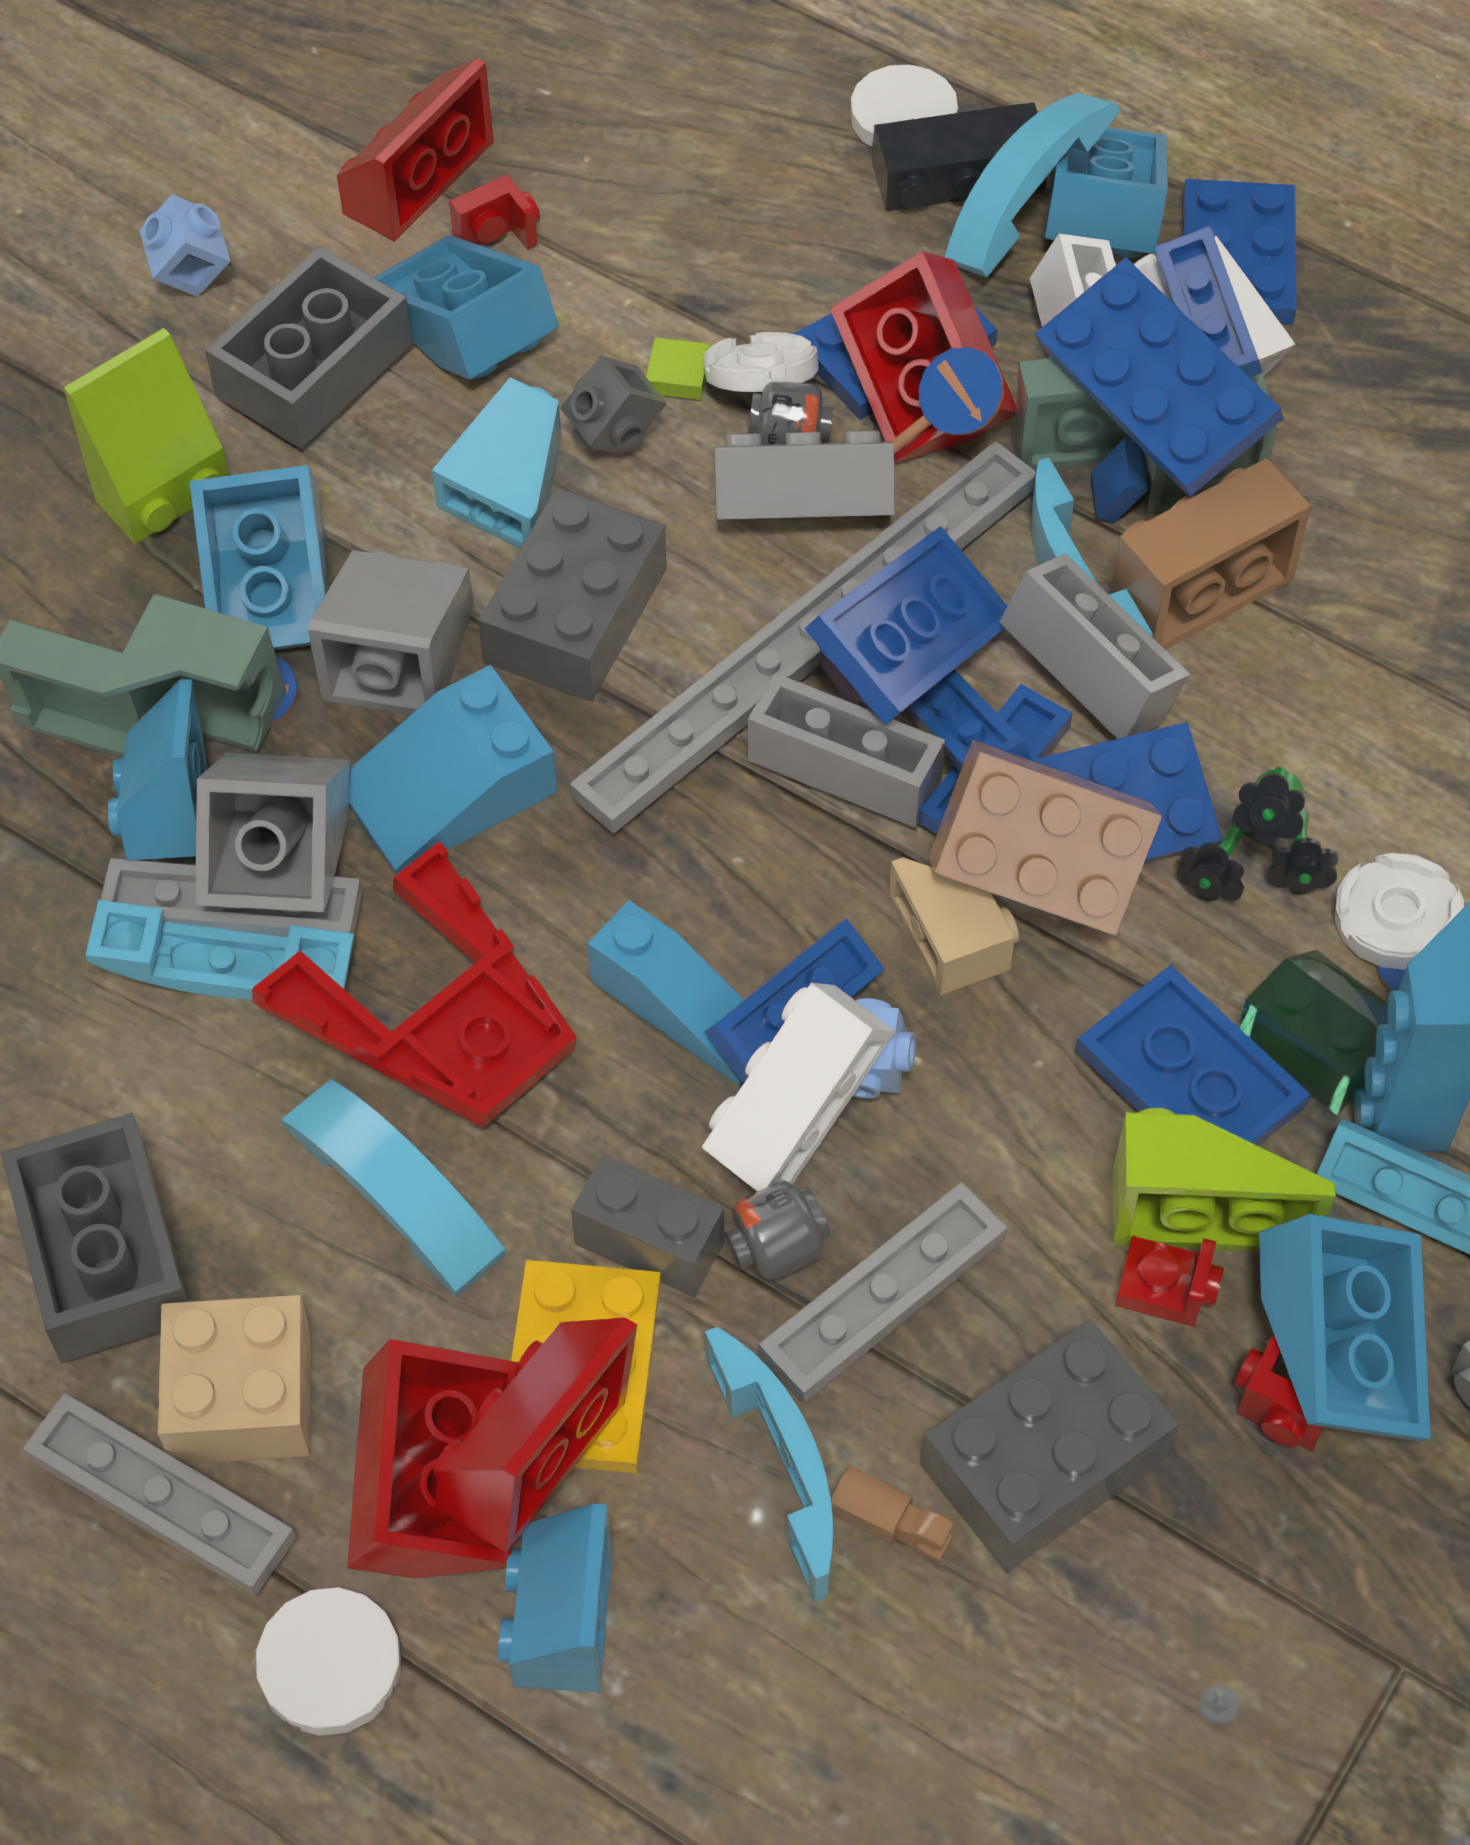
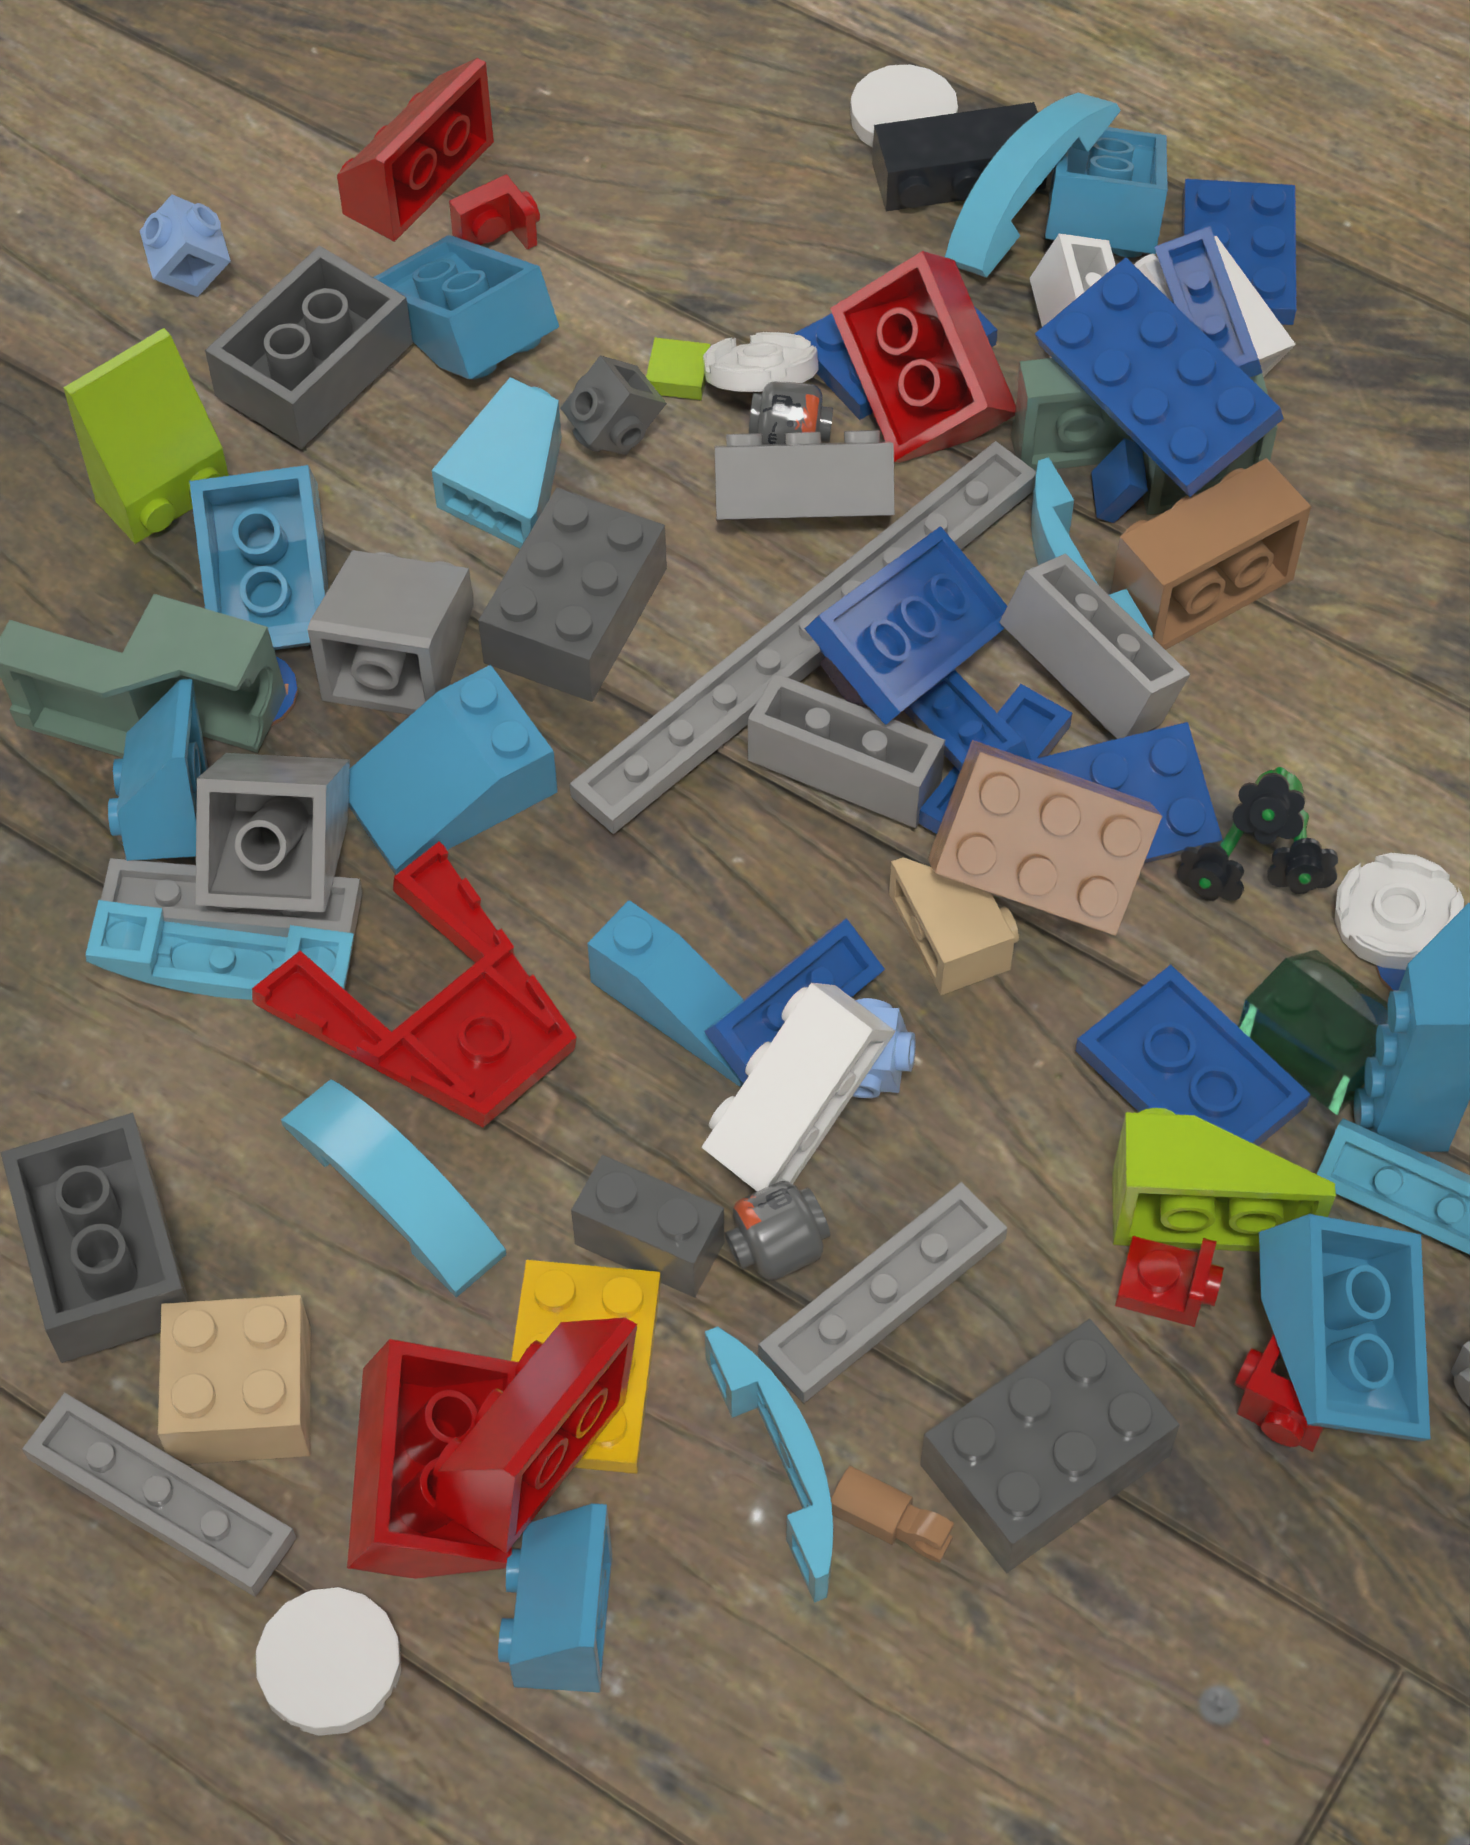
blue piece [891,347,1004,454] -> none

